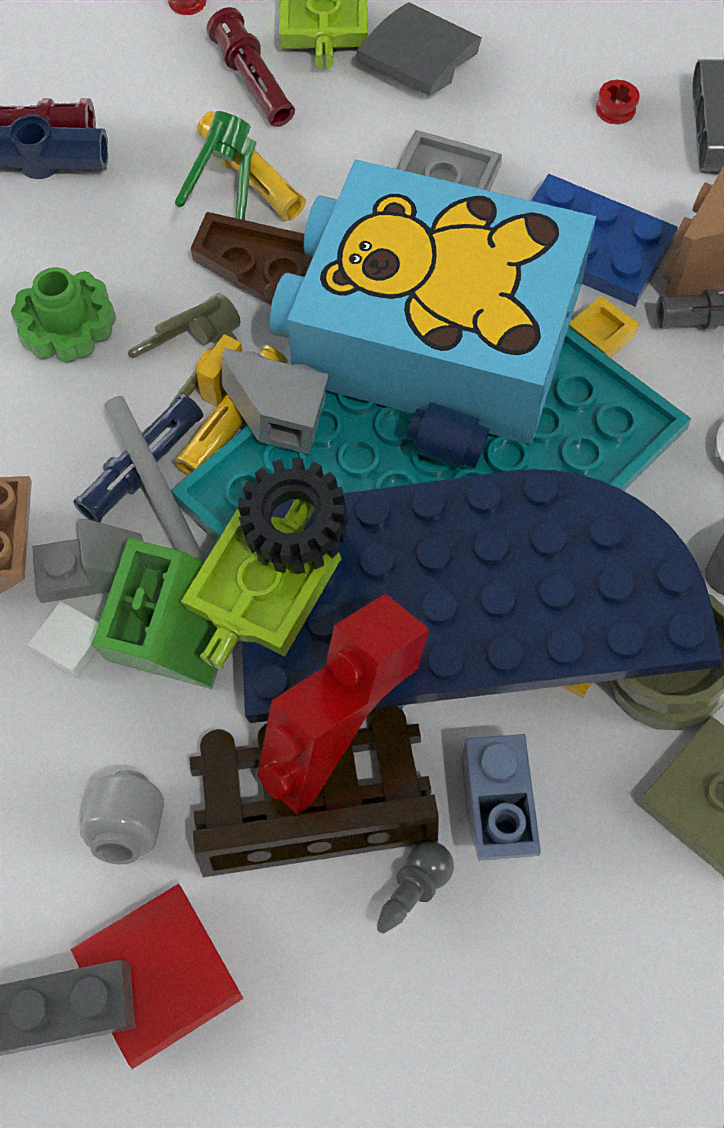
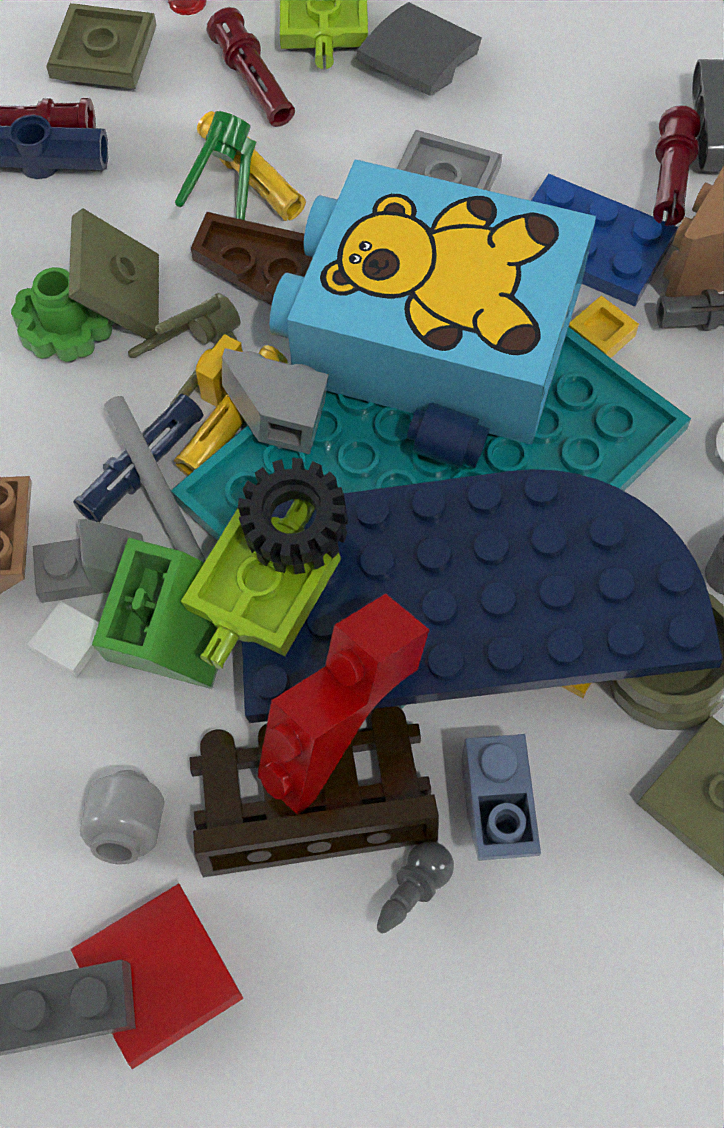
red bush [595,79,640,125] -> none
none -> olive plate [46,3,157,89]
none -> olive plate [68,208,159,339]
none -> dark red pin [653,105,701,226]

